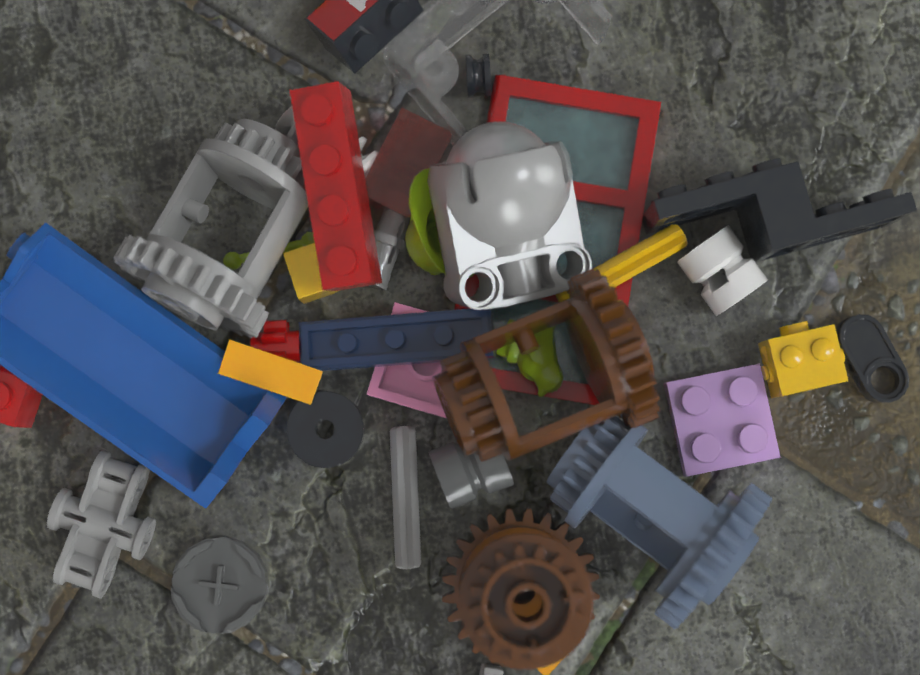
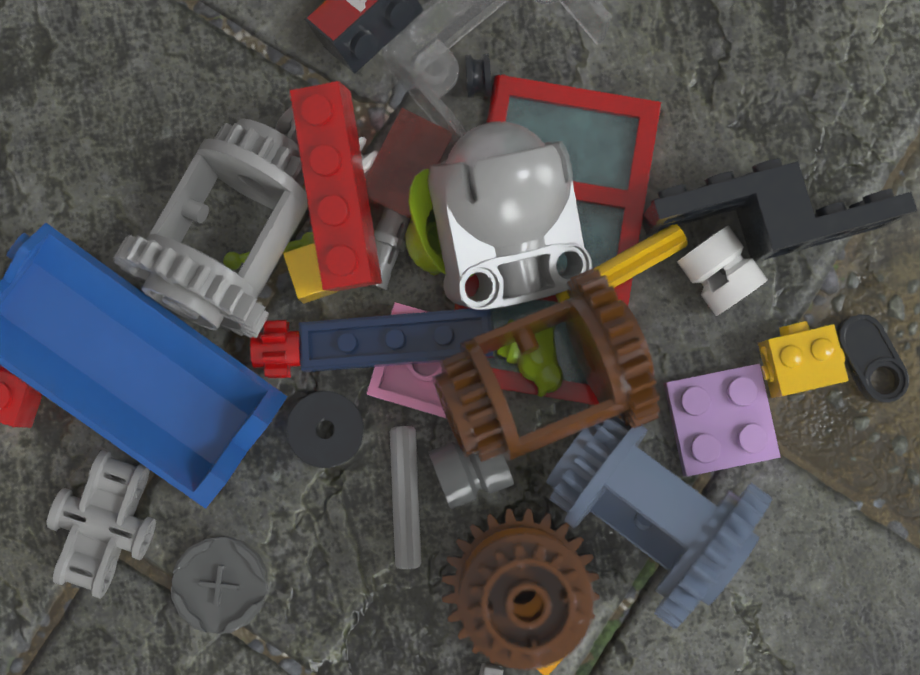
light orange sticker [218,339,323,405] -> none

